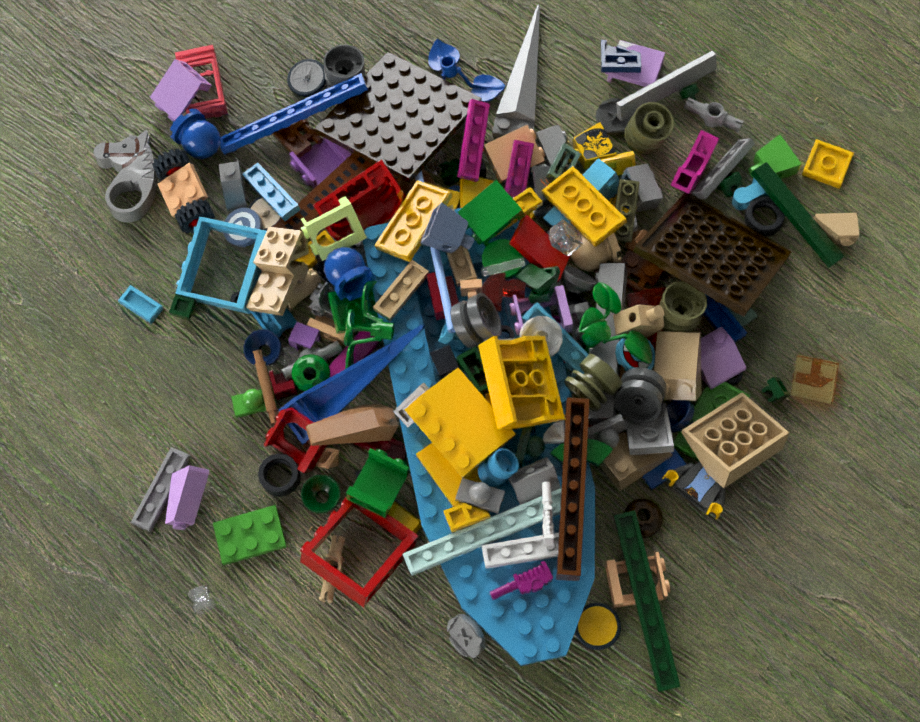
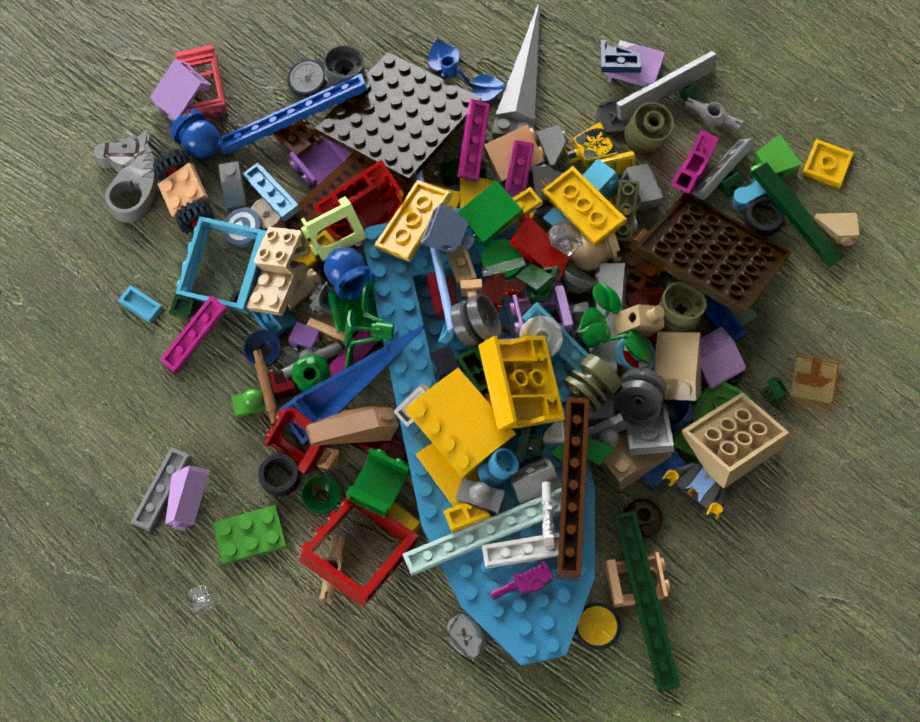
tan plate [373,260,429,322] -> none
sand green tile [546,143,581,181] -> none
none -> dark pink tile [160,295,228,373]

